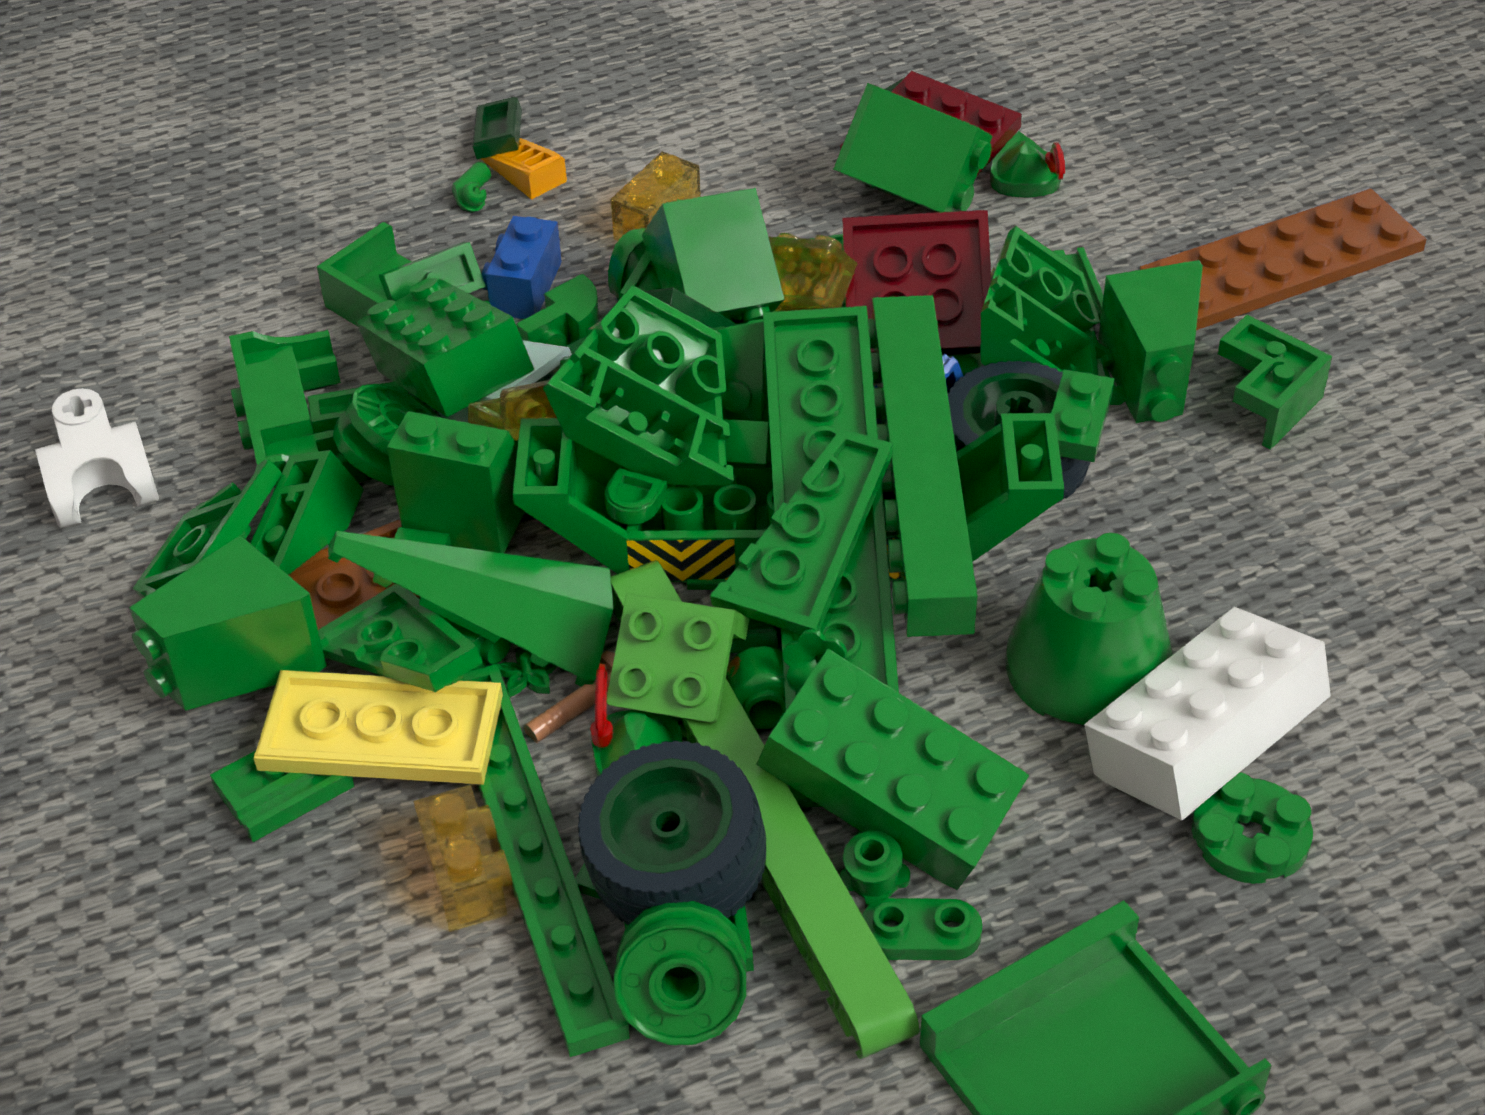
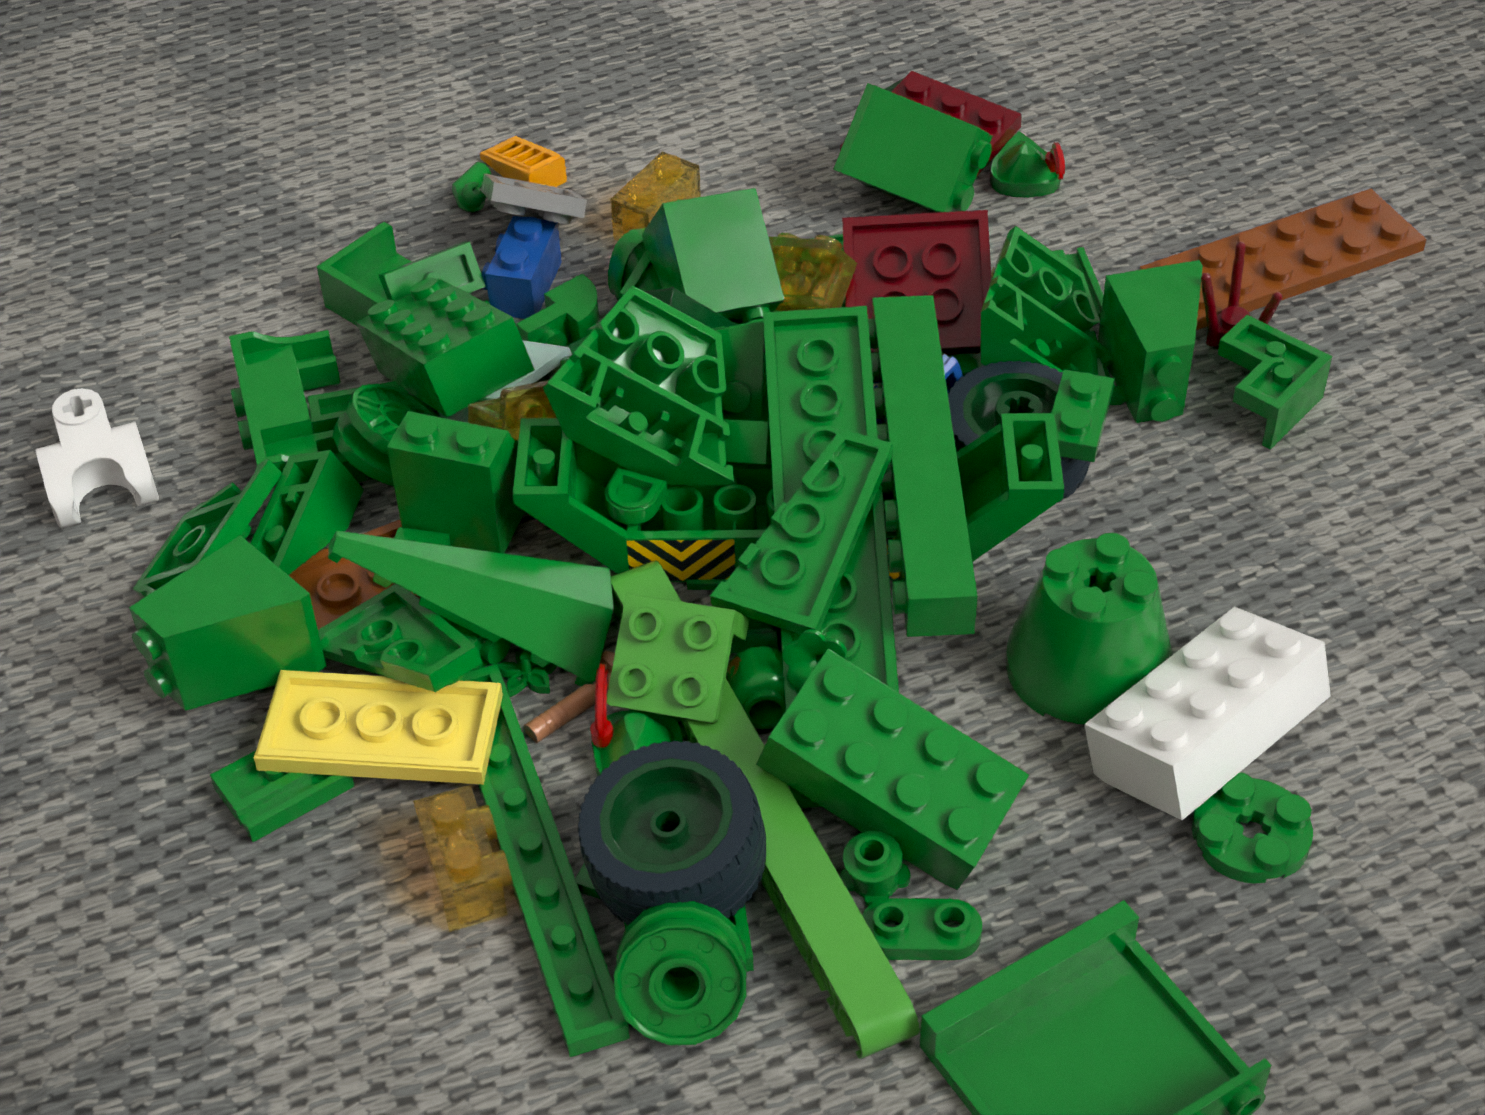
dark green tile [472,97,522,160] -> none
none -> light grey plate [481,173,587,224]
none -> dark red plant [1201,242,1283,349]

